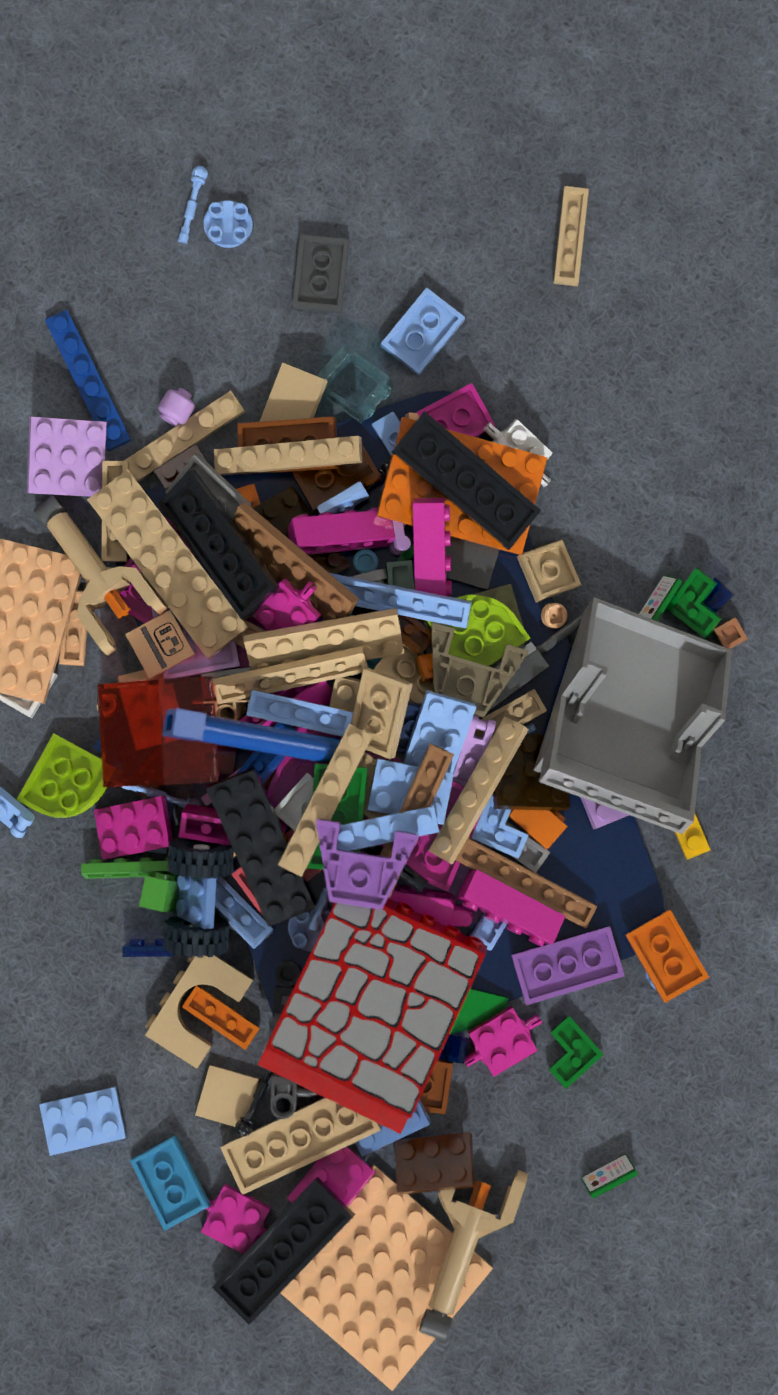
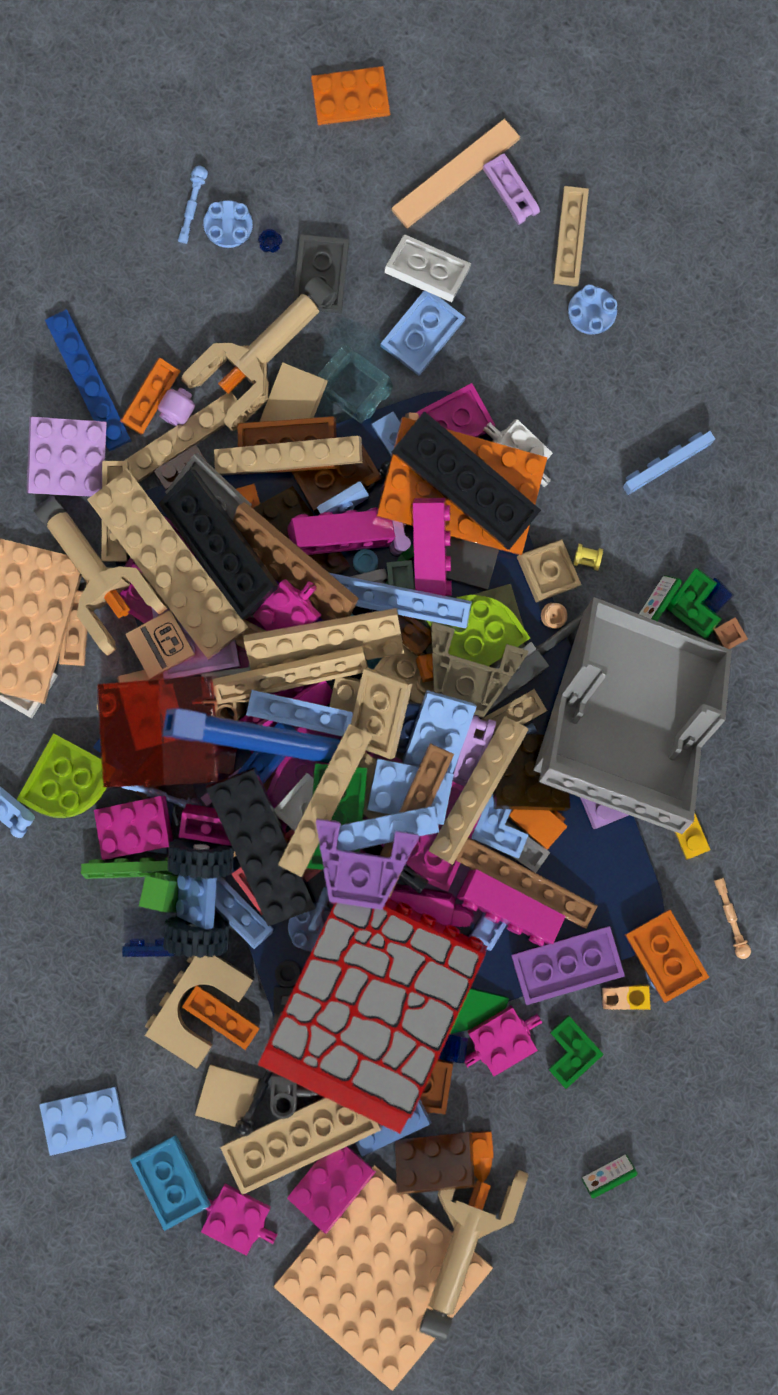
black plate [212,1176,355,1325] -> none
none -> orange plate [120,357,181,435]
none -> tan piece [181,276,337,431]
none -> clear blue plate [258,229,282,253]
none -> orange plate [311,66,390,125]
none -> white plate [384,234,471,302]
none -> light nougat tile [392,119,520,228]
none -> orange plate [470,1131,493,1182]
none -> lavender plate [483,153,540,225]
none -> light blue dish [568,285,617,334]
none -> light yellow bush [573,543,603,571]
none -> leg [602,984,651,1010]
none -> light blue plate [623,431,715,495]
none -> light nougat piece [714,878,751,959]

